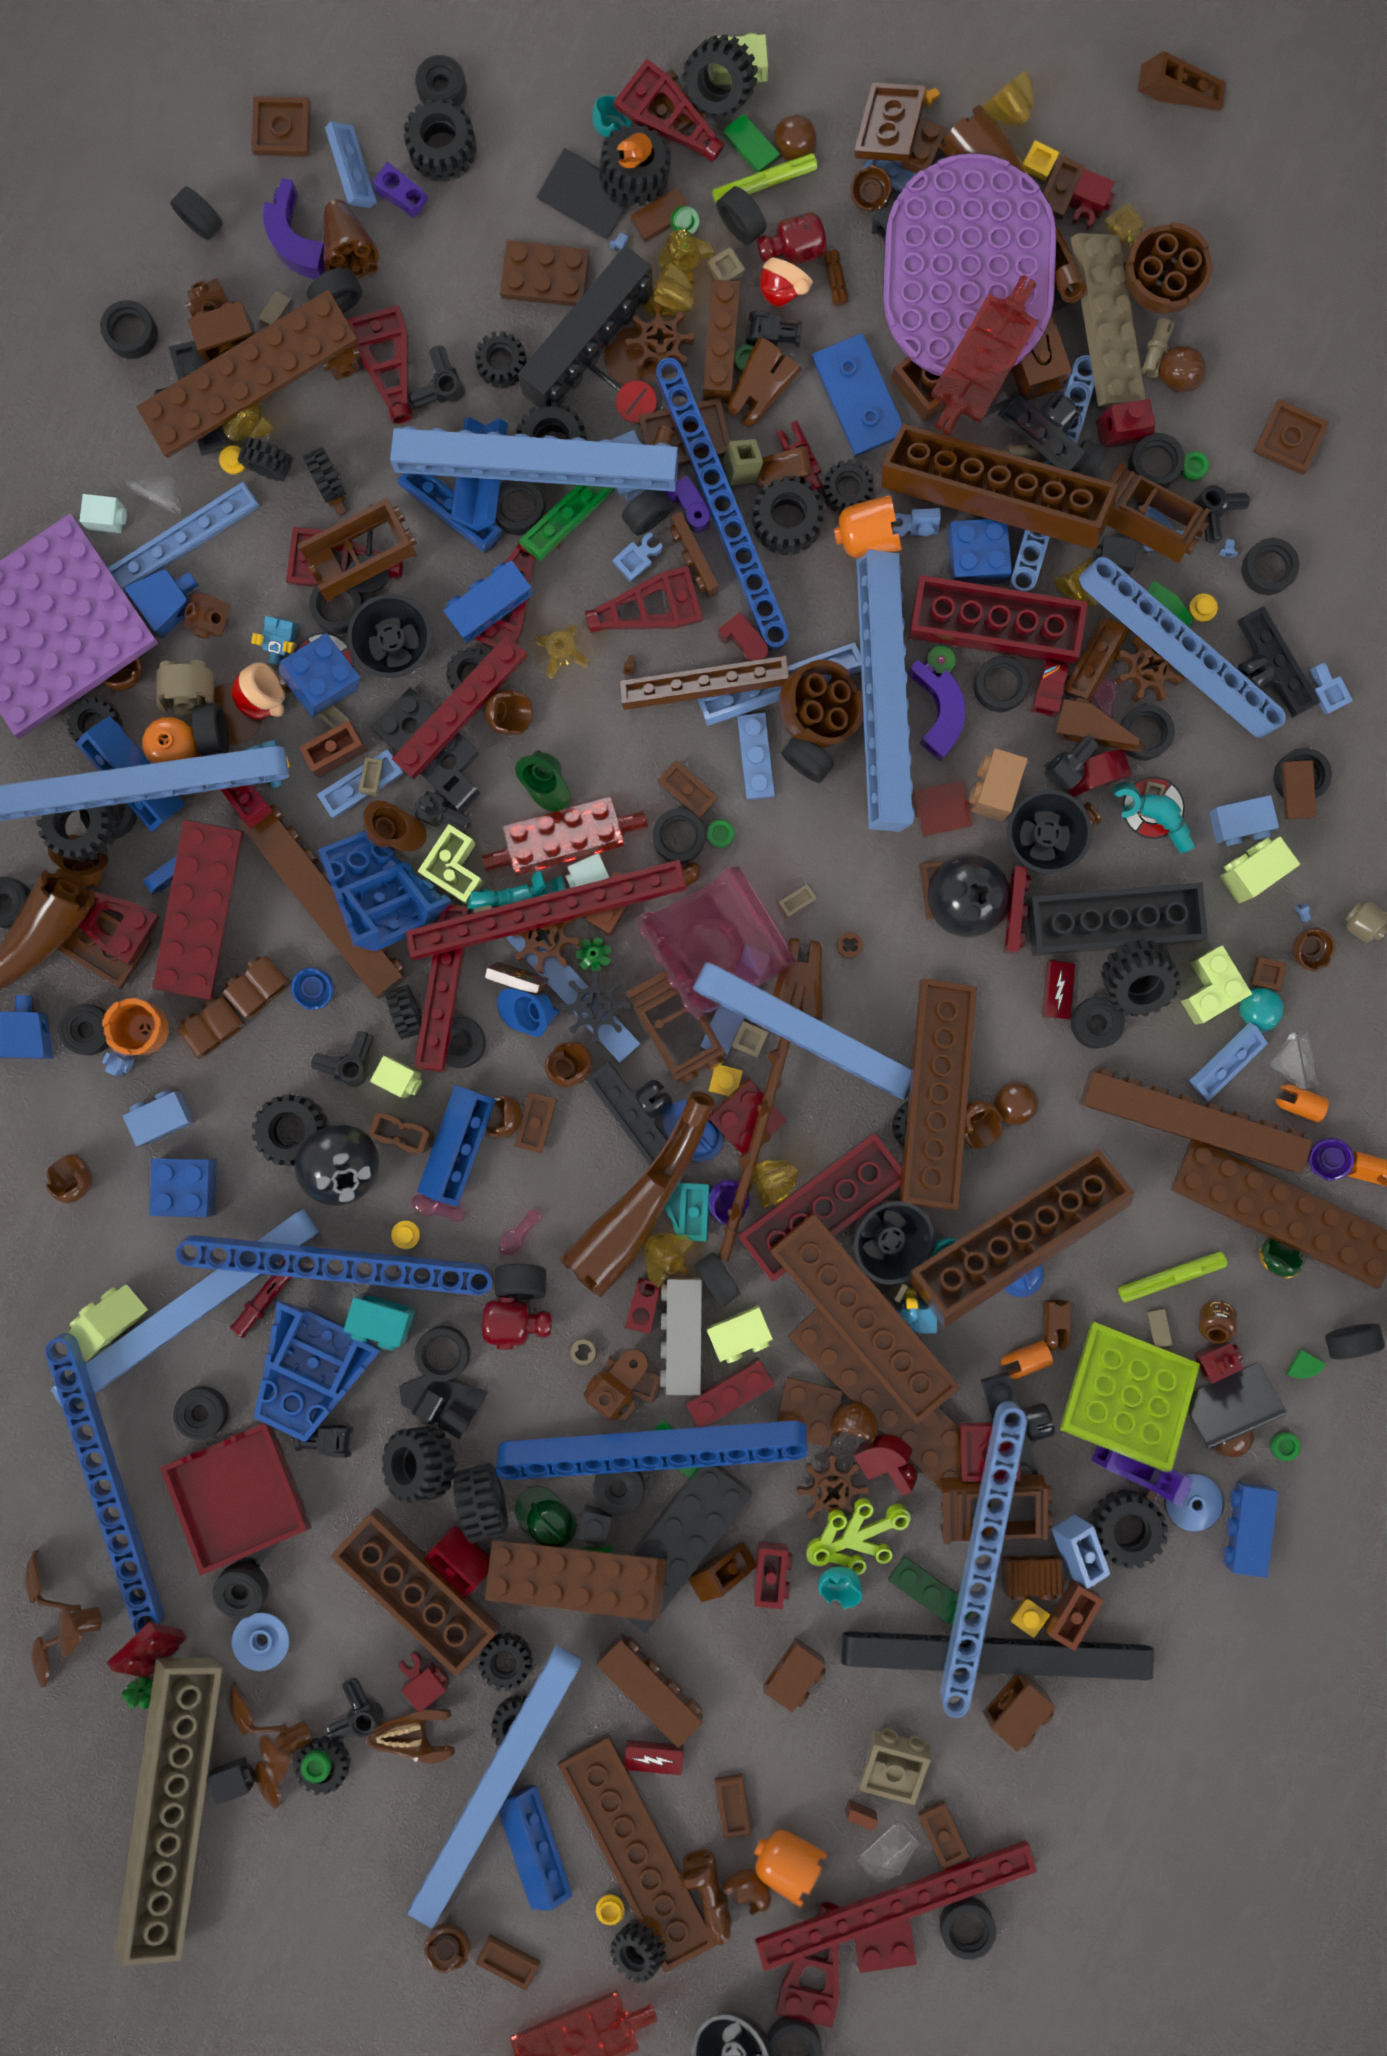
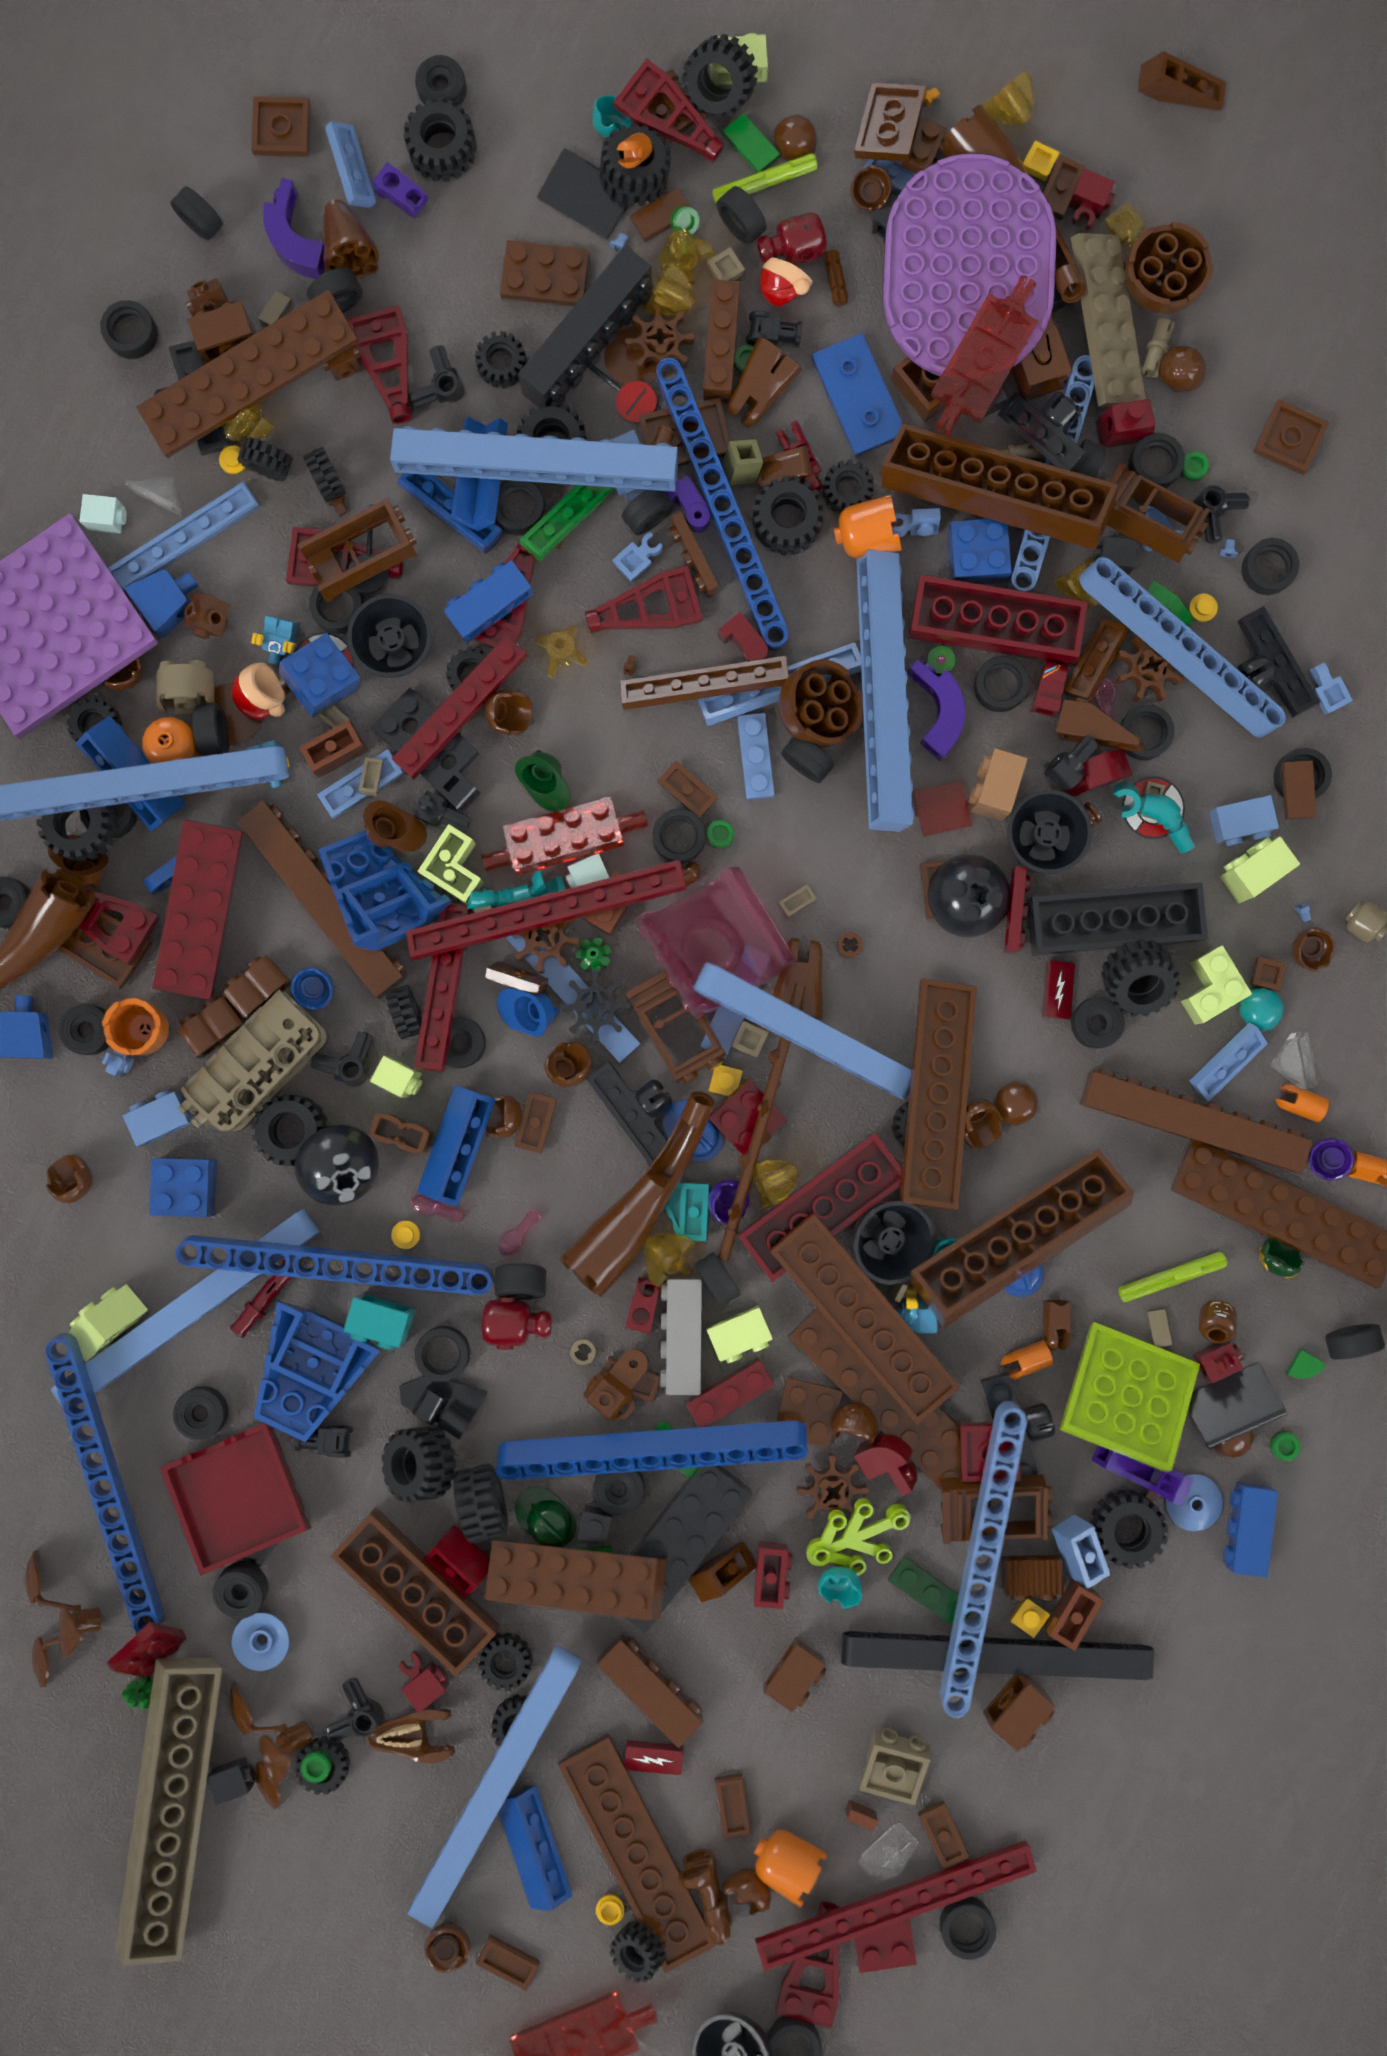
dark red plate [220,785,273,829] -> none
none -> dark tan piece [178,989,329,1131]

